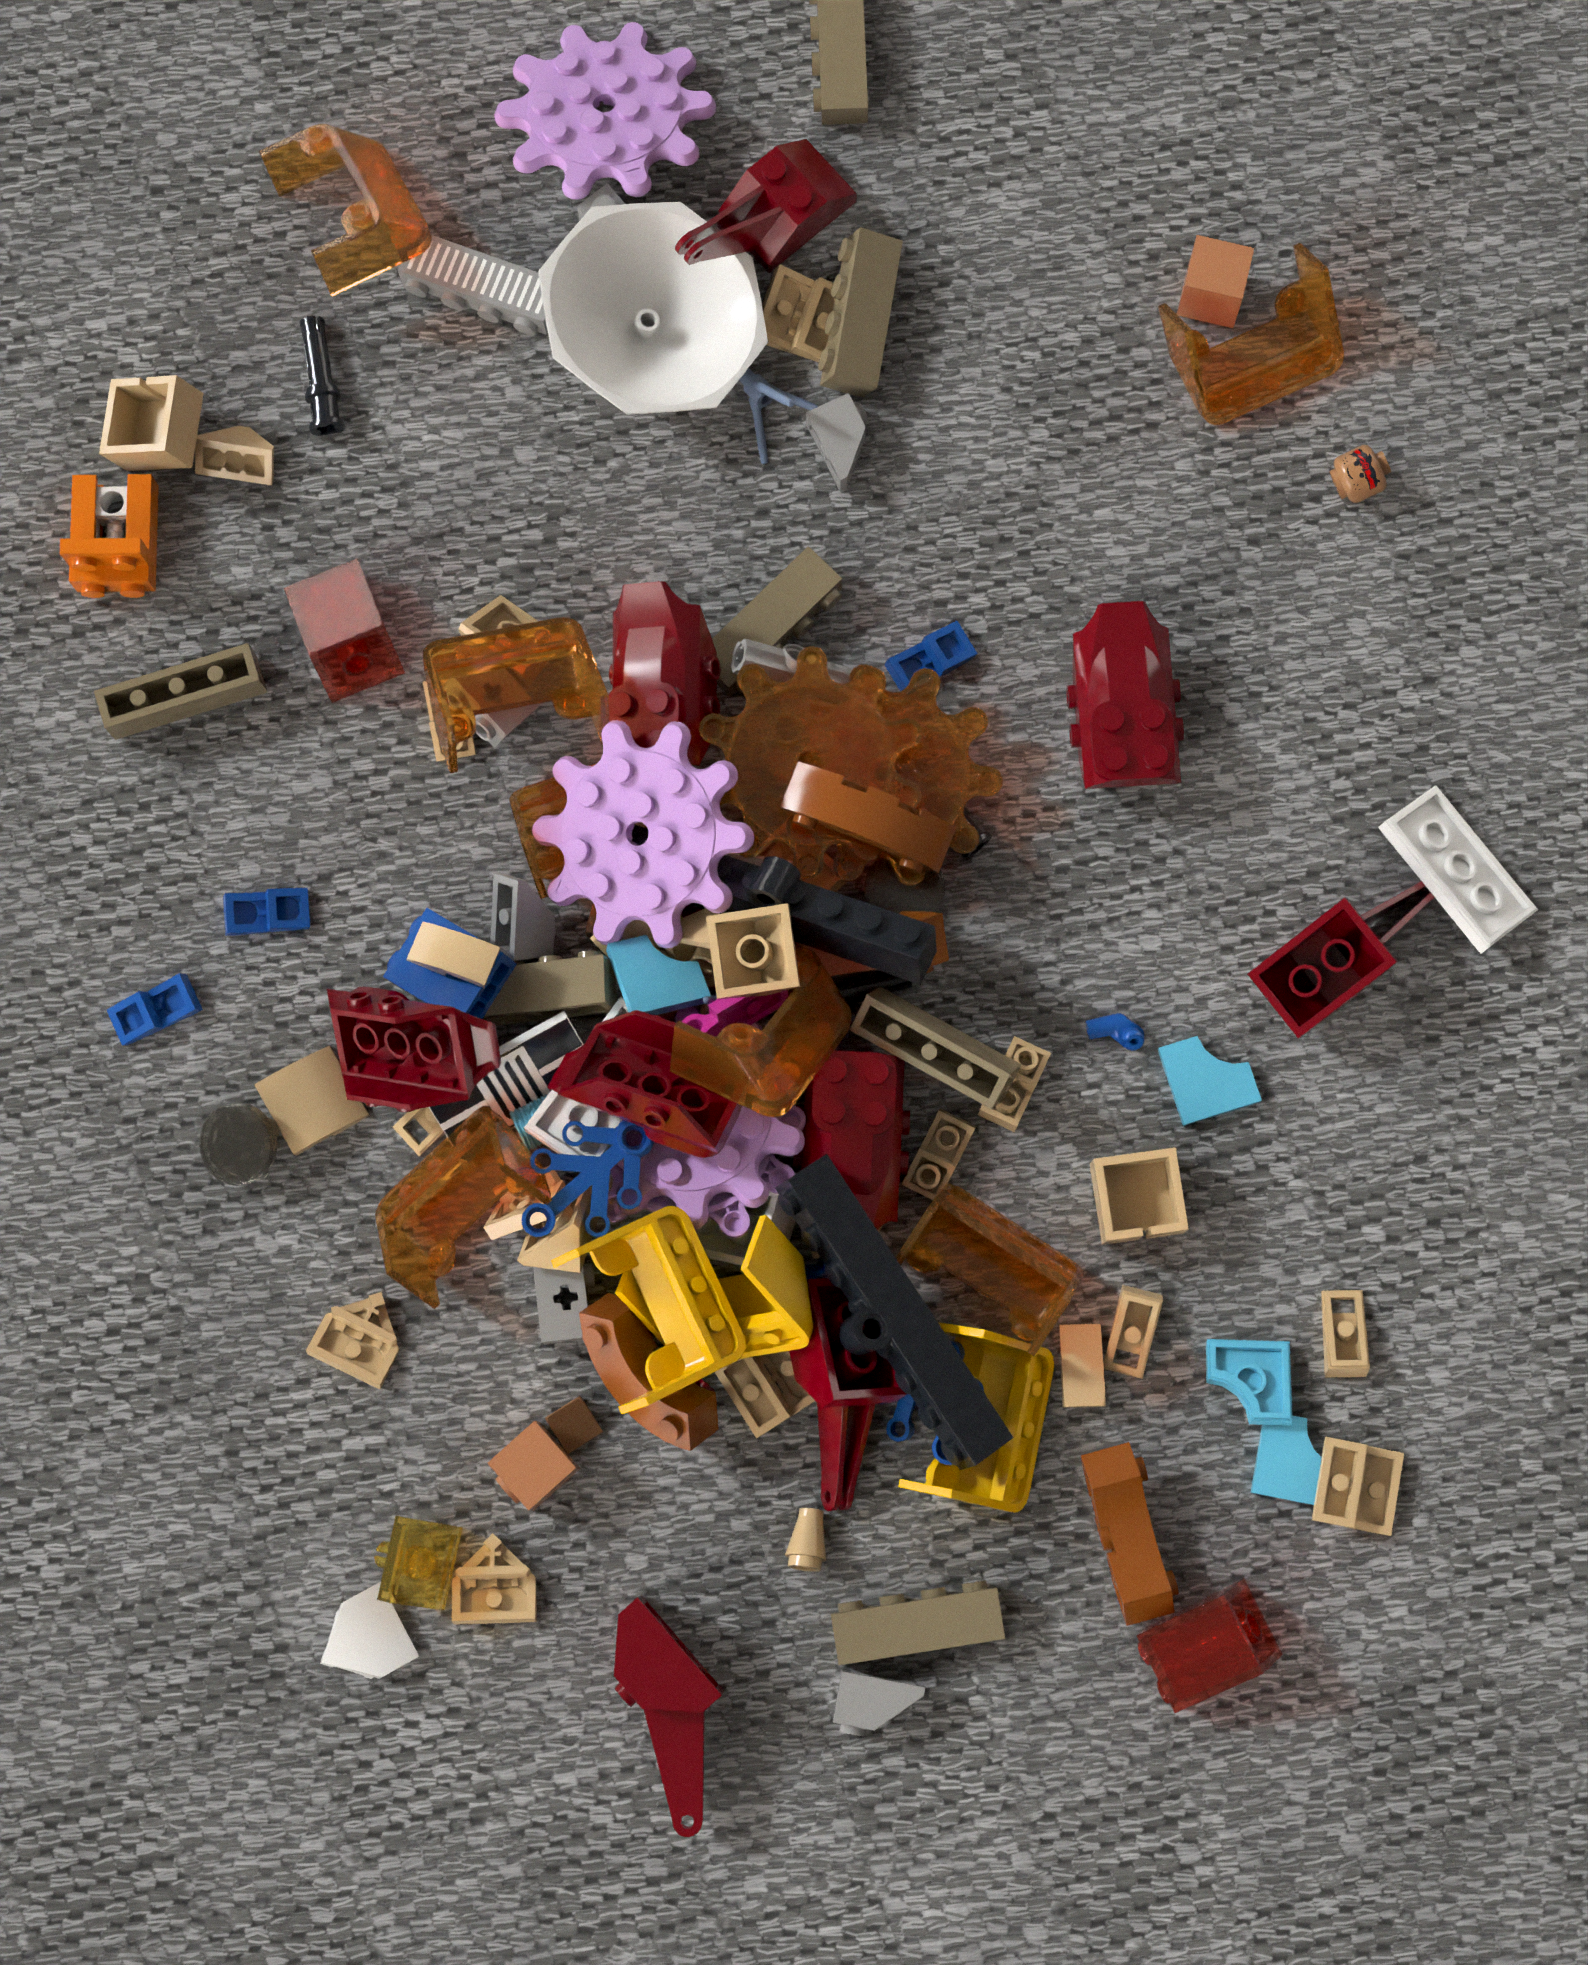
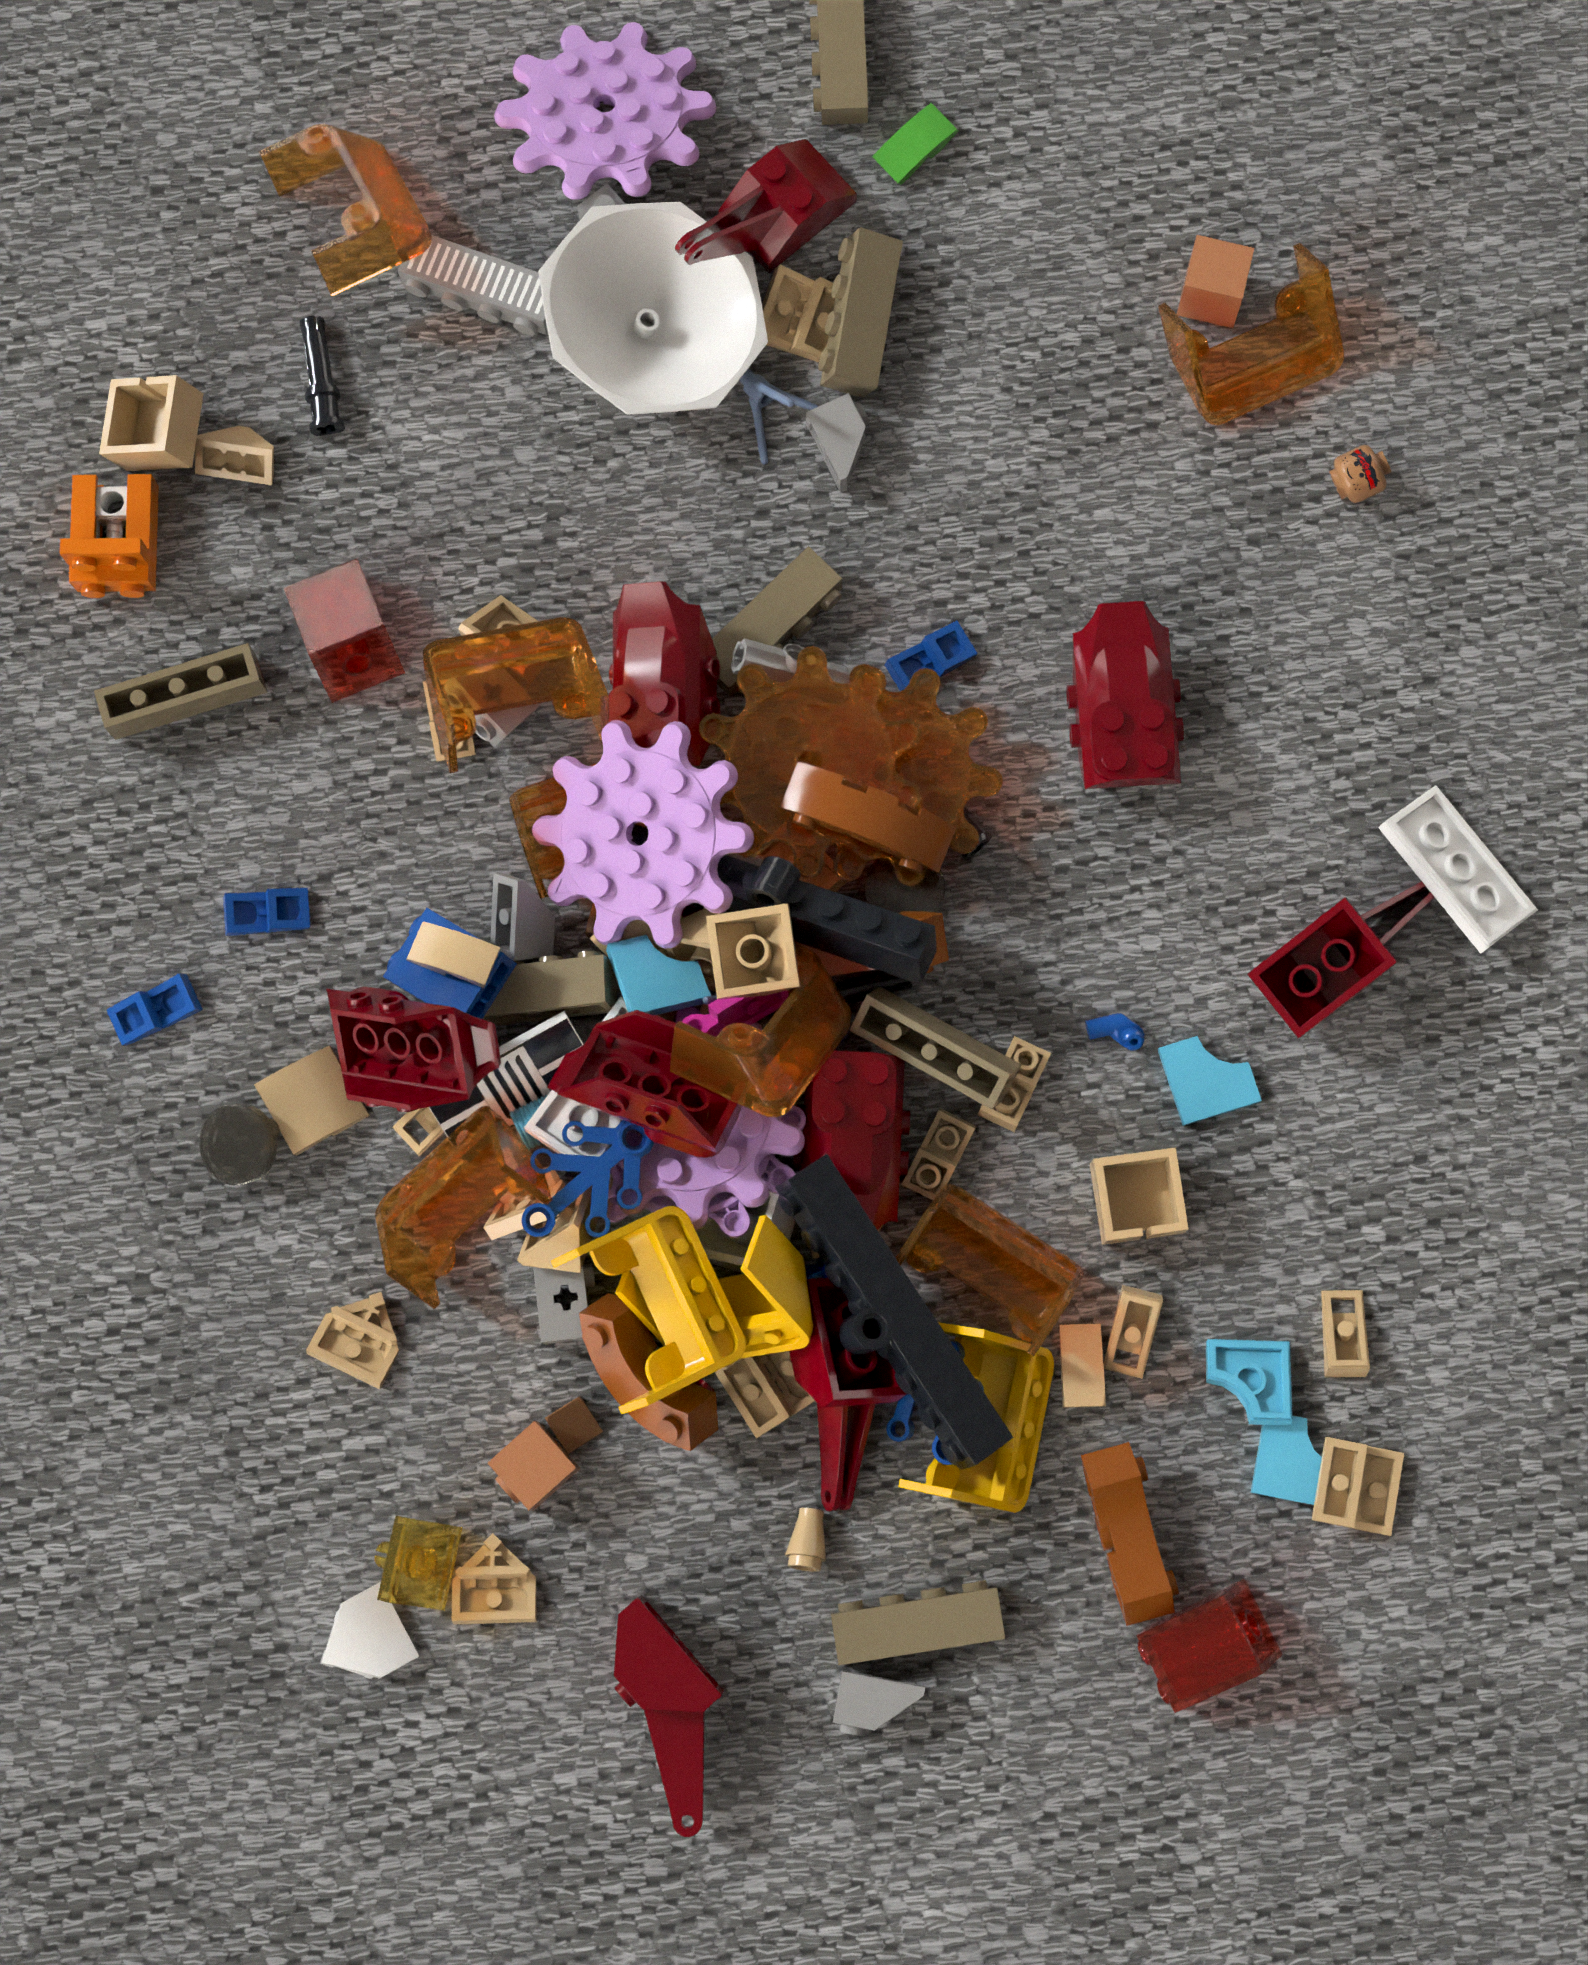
none -> bright green slope [872,103,959,185]

